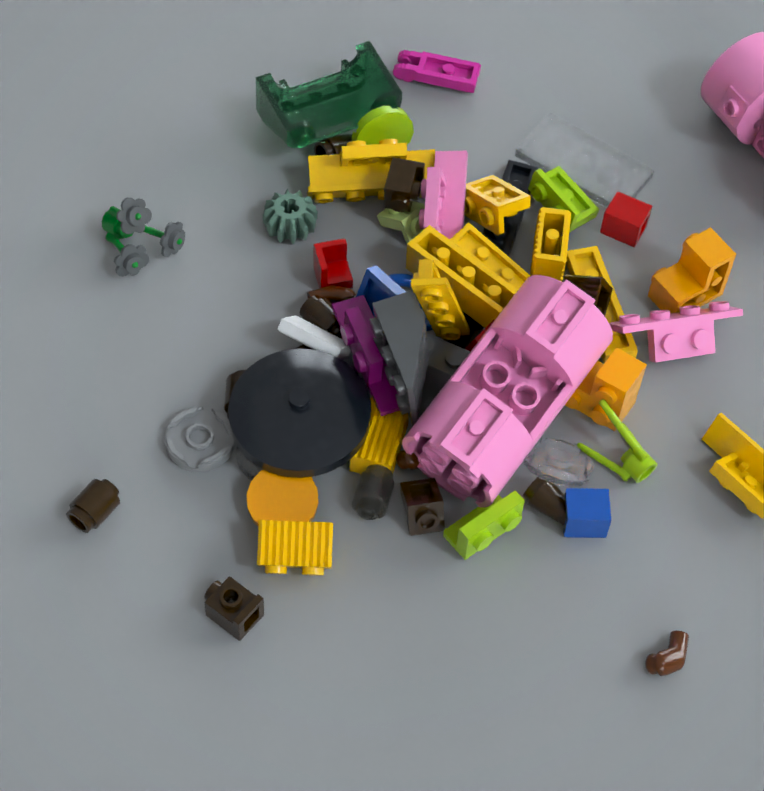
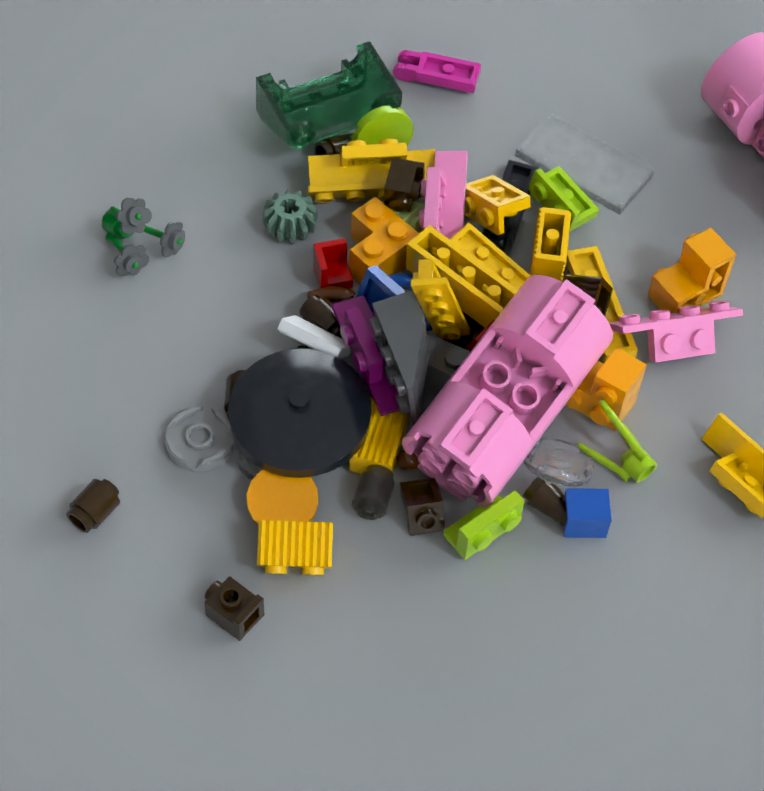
red panel [600,192,653,248] -> none
reddish brown arm [645,630,689,676] -> none
none -> light orange brick [349,197,419,284]

